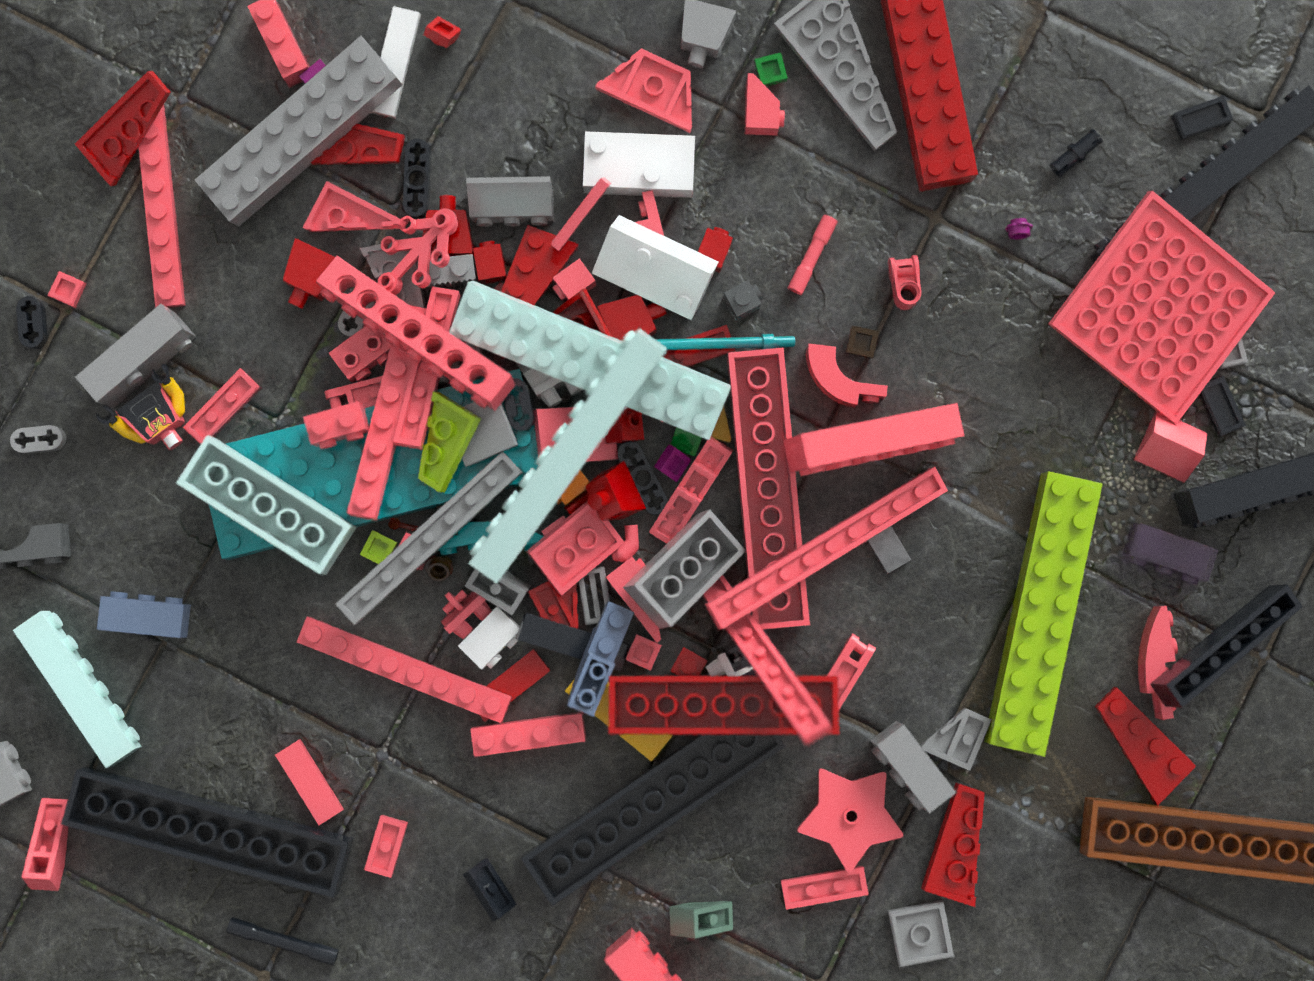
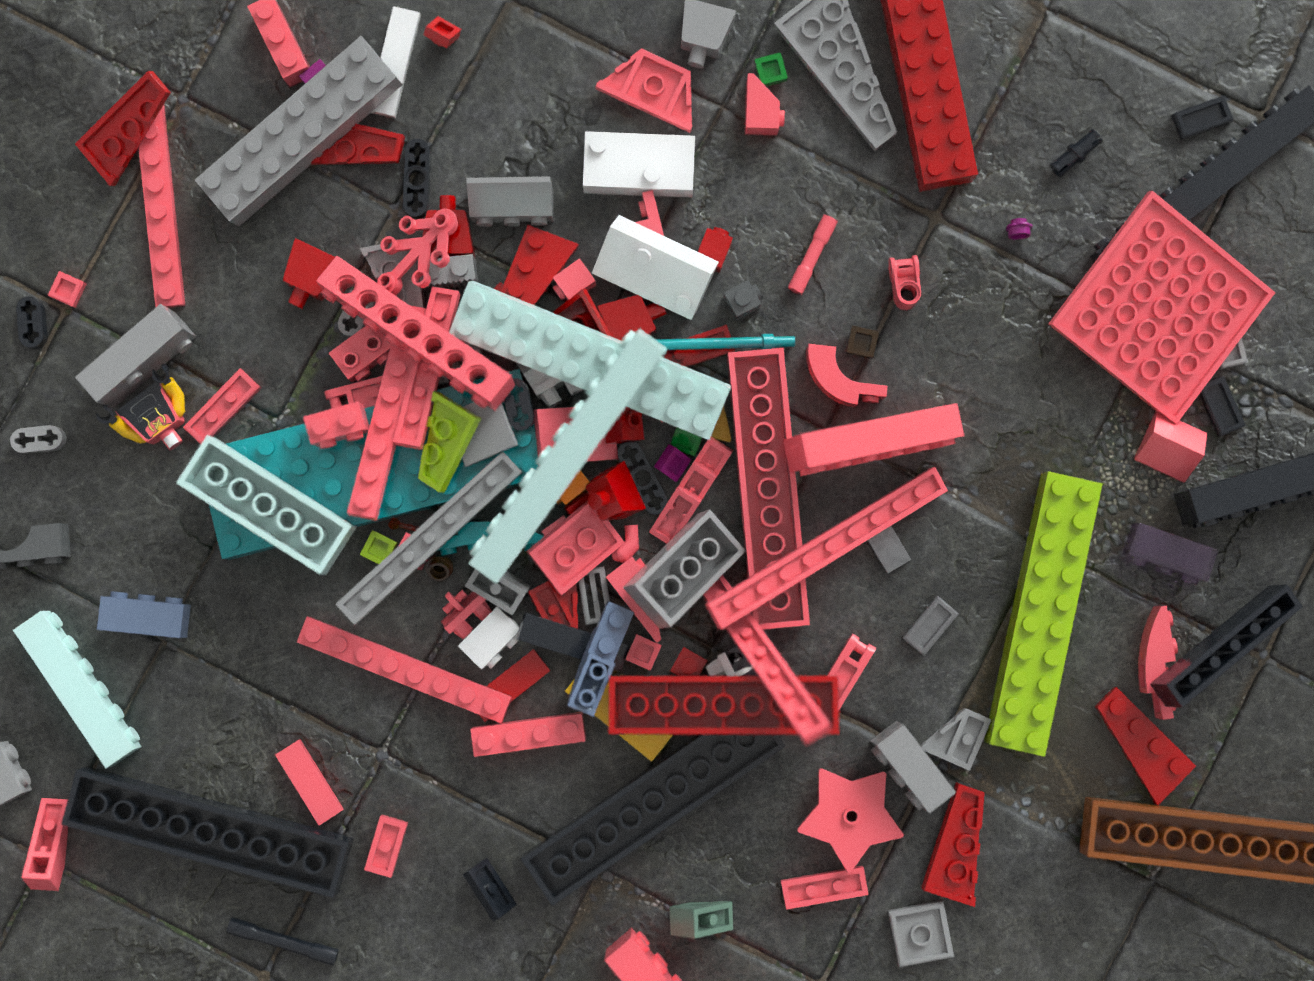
coral wing [303,181,406,232] -> none
red brick [473,241,507,285] -> none
coral tile [551,177,612,251] -> none
none -> flat silver tile [902,596,959,656]

